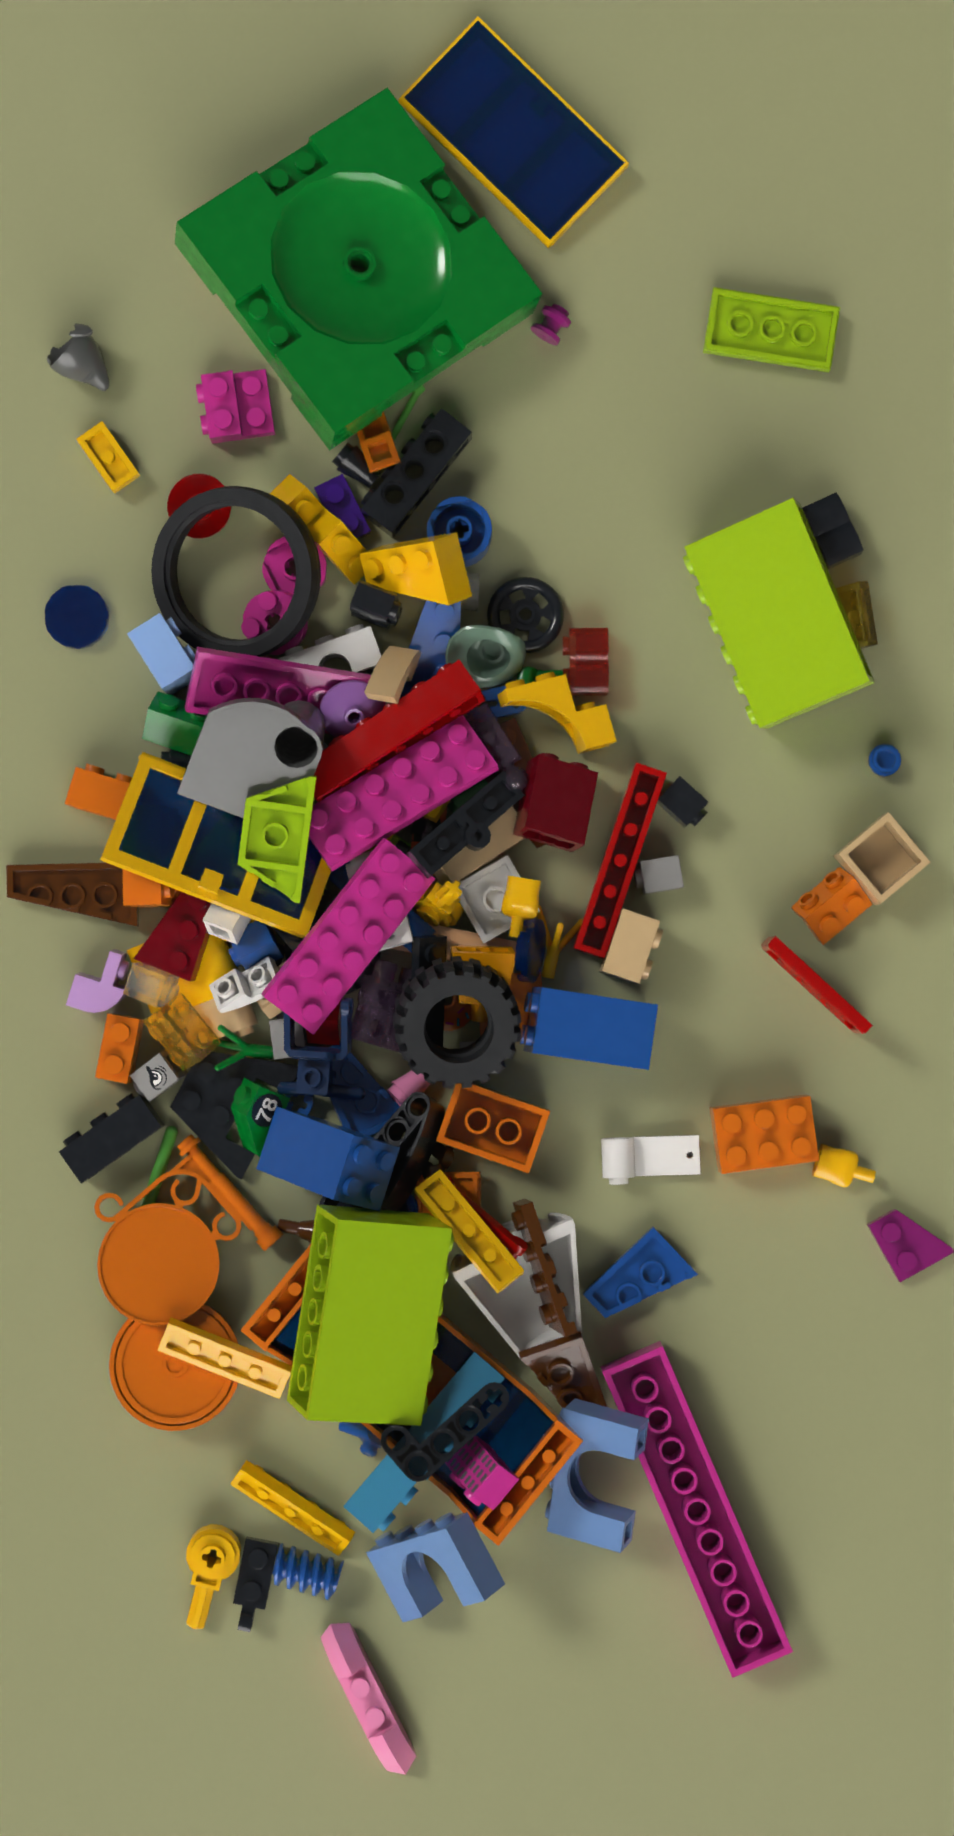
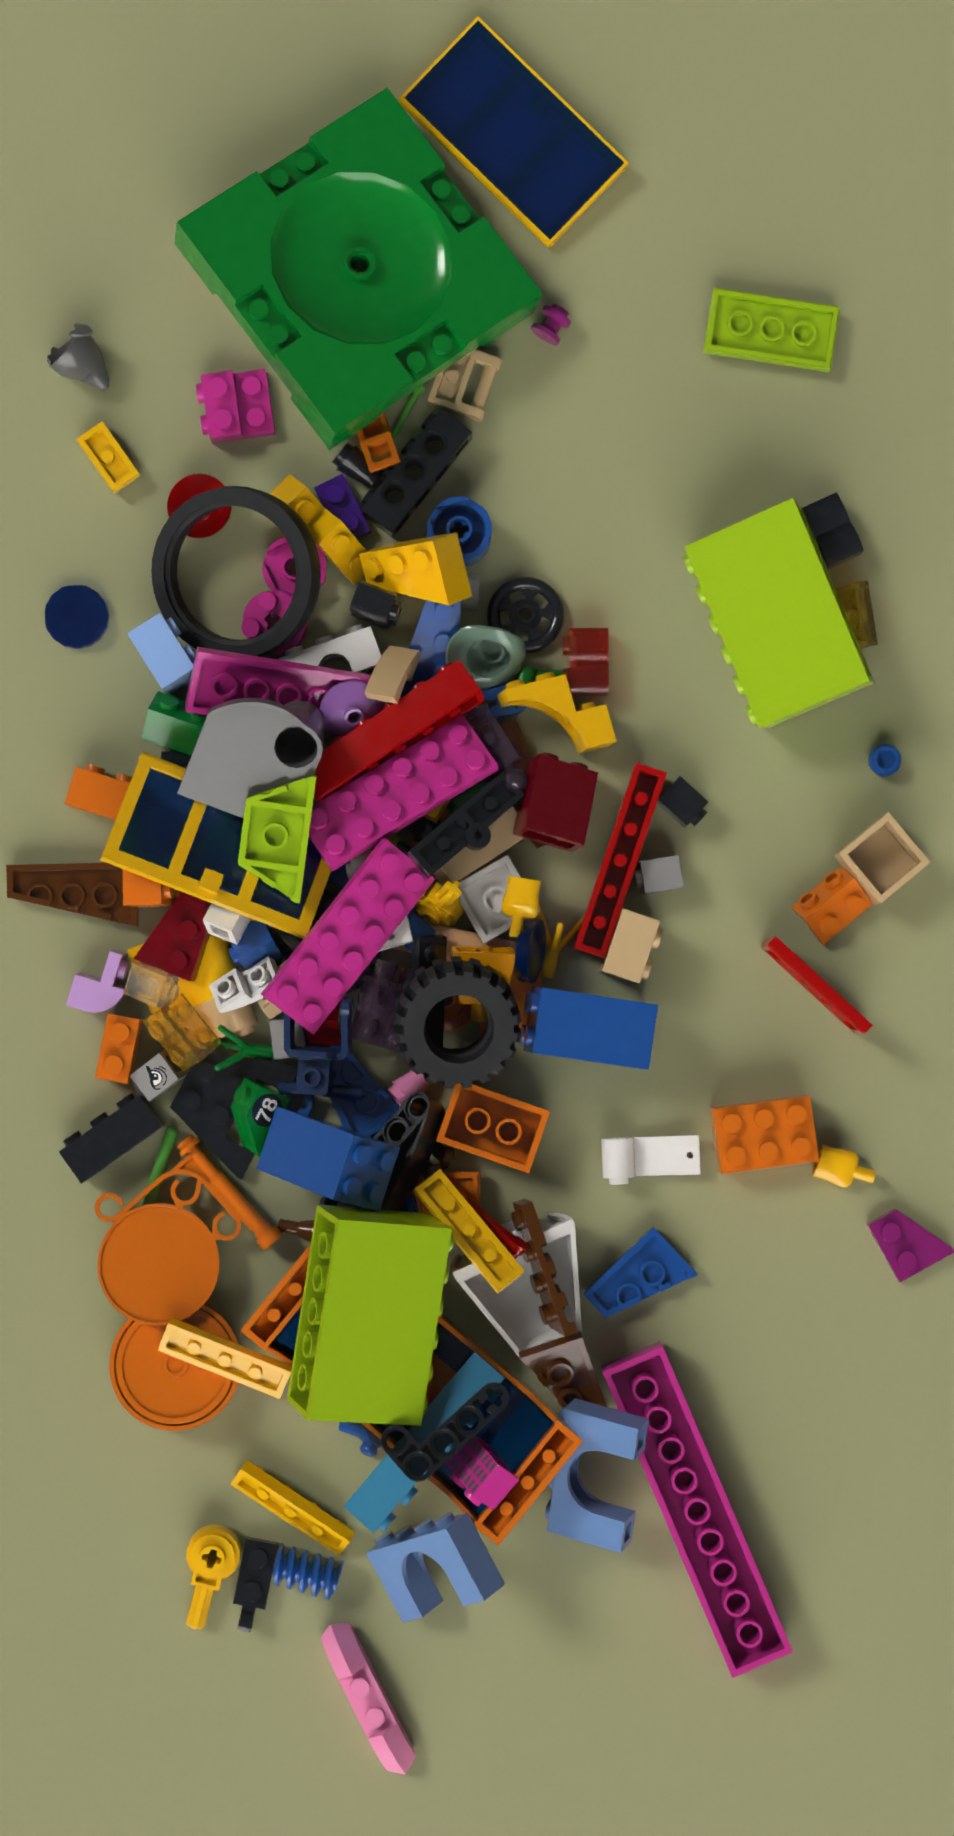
none -> tan plate [427,350,502,422]

